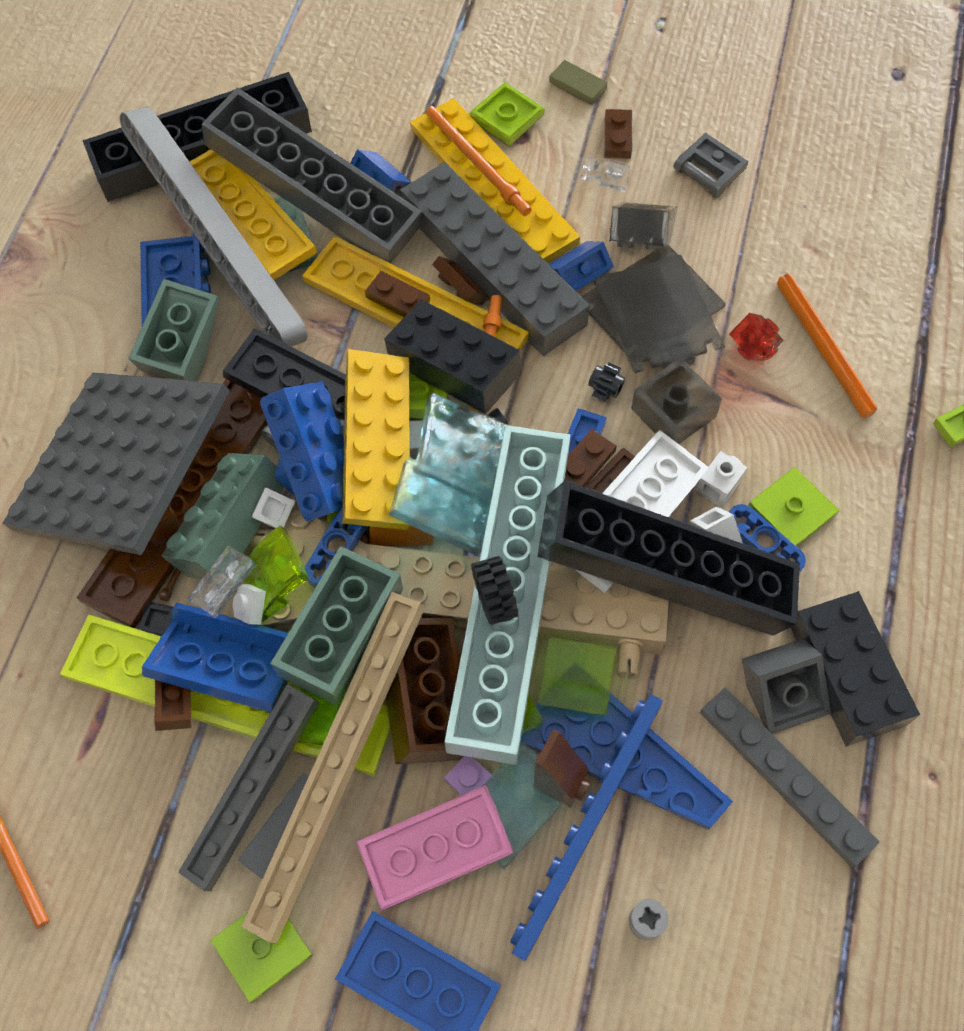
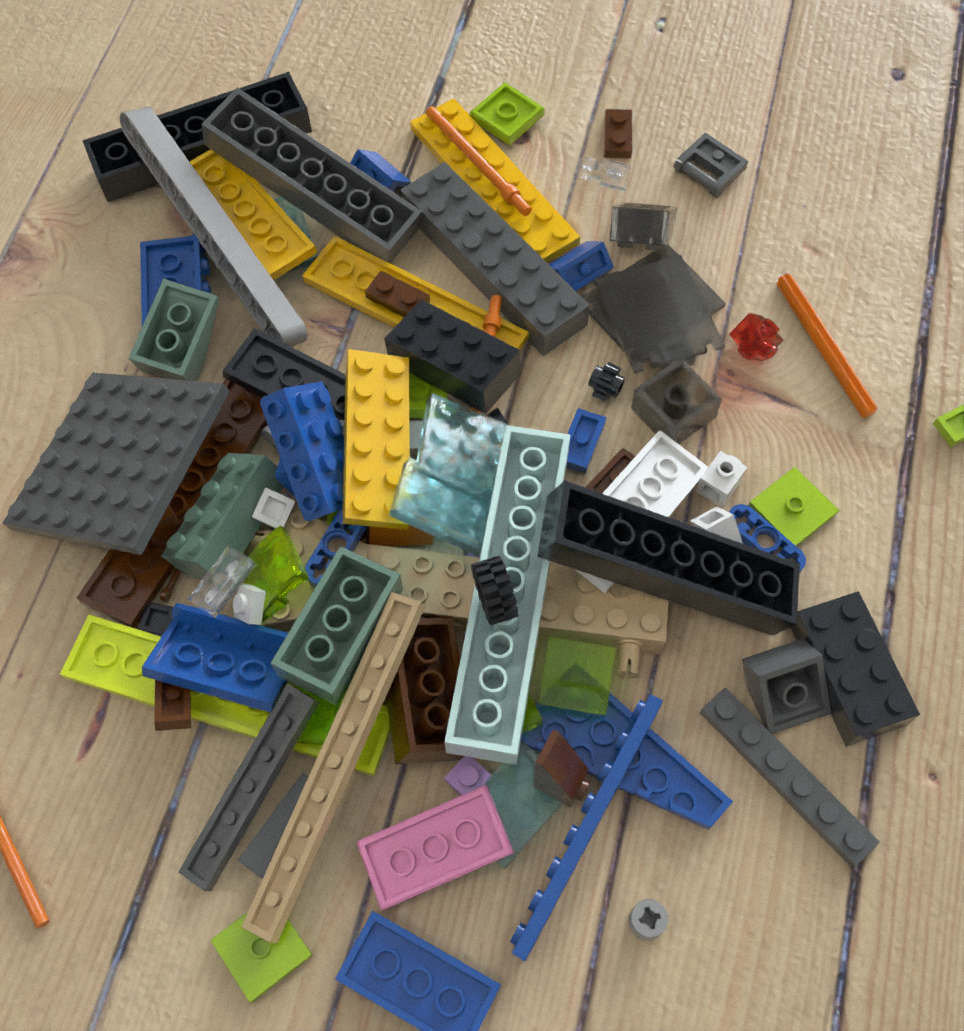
reddish brown plate [432,256,489,305] -> none
olive tile [549,60,608,105] -> none
reddish brown plate [564,429,617,487] -> none

